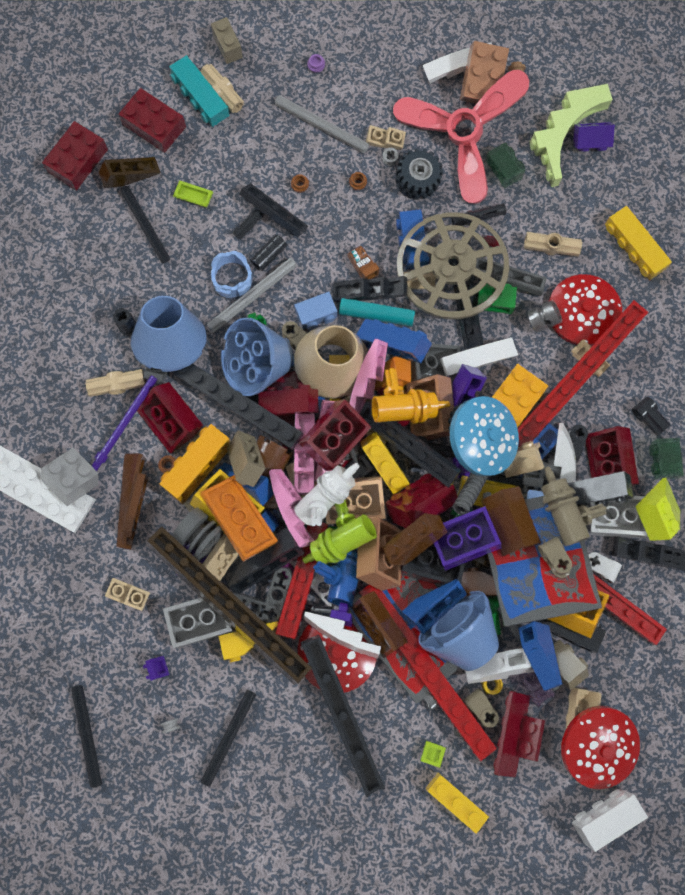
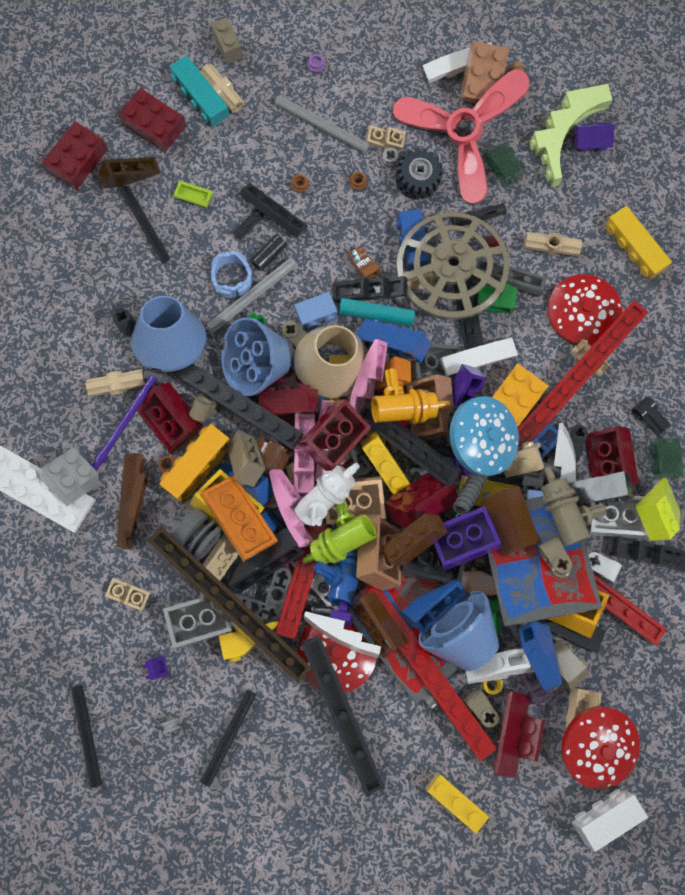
lime plate [420,741,446,768] -> none
flat silver wheel [528,300,562,333] -> none
none -> dark tan piece [189,393,220,422]

